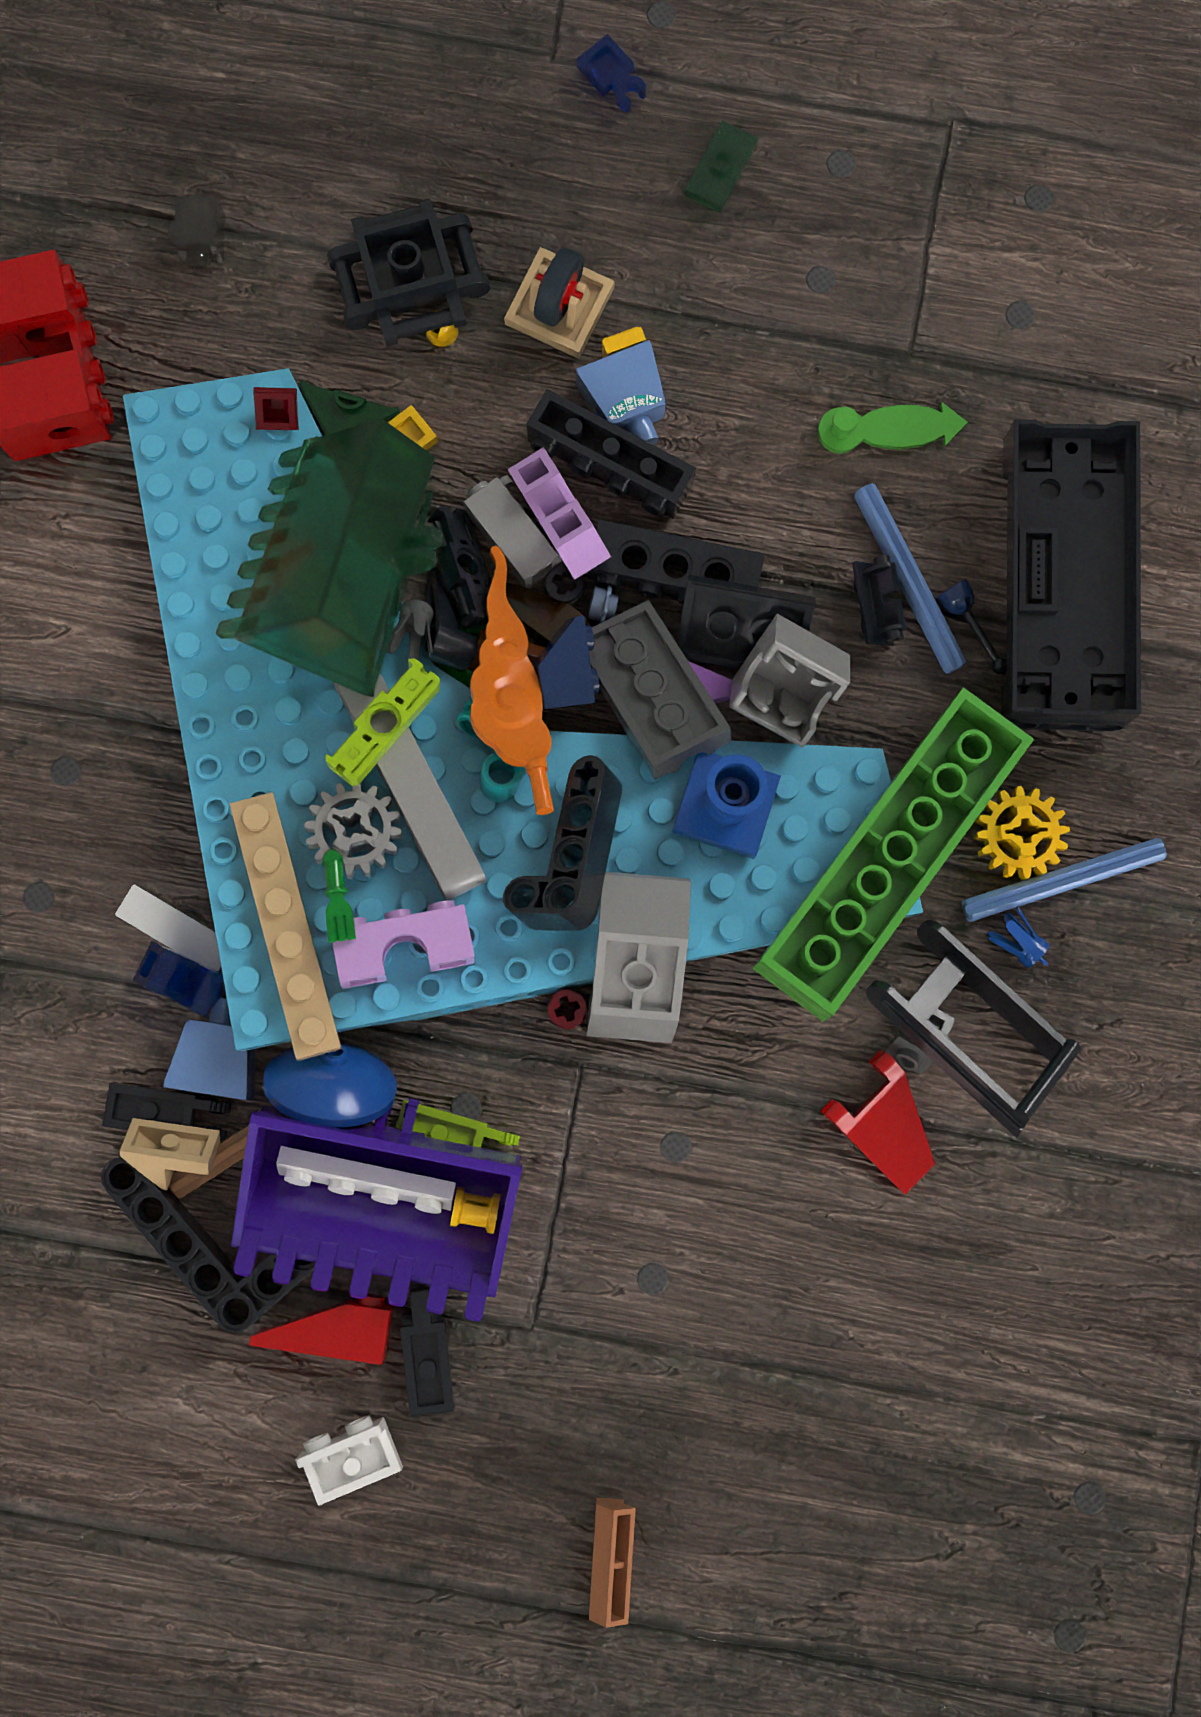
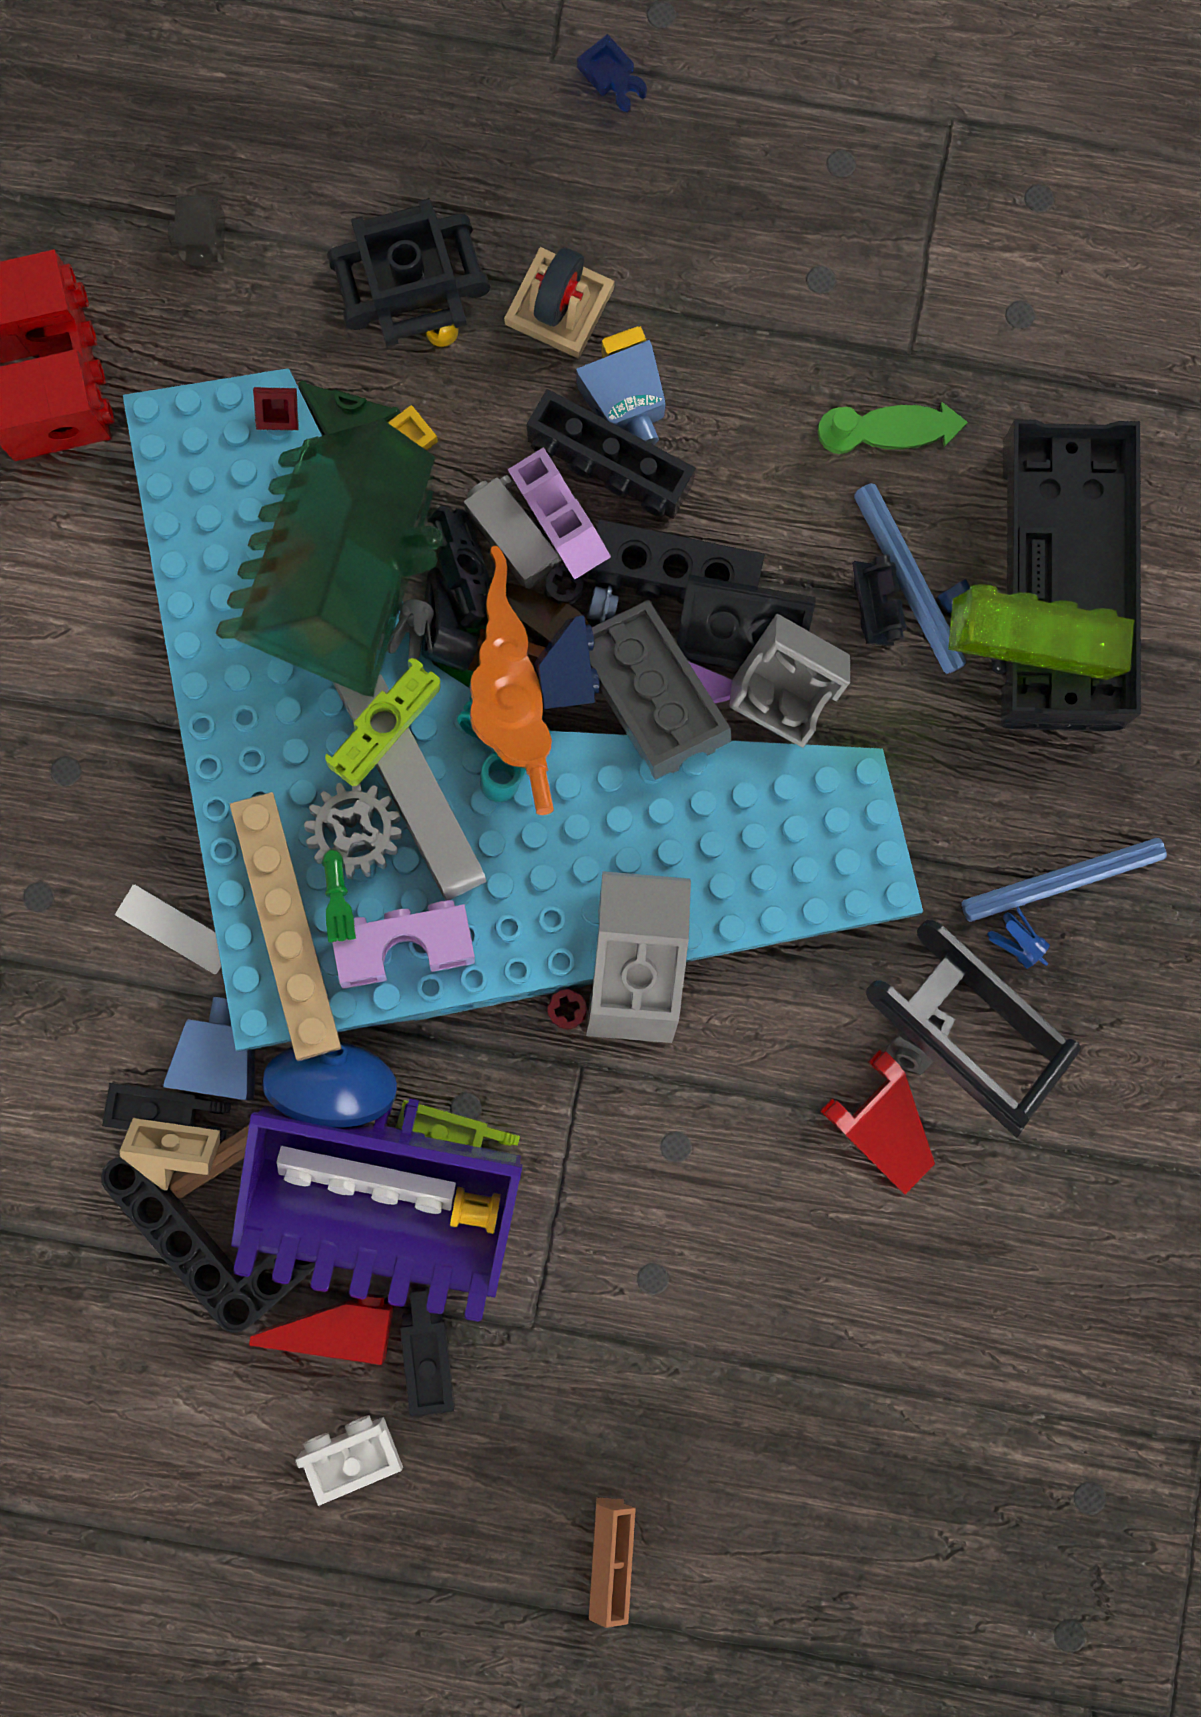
clear blue brick [133,941,223,1016] -> none
black beam [503,755,622,931] -> none
blue plant [672,752,781,859] -> none
clear green plate [685,120,759,213] -> none
bright green brick [752,687,1034,1022] -> none
yellow gear [973,786,1070,880] -> none
none -> clear neon green brick [948,584,1134,680]

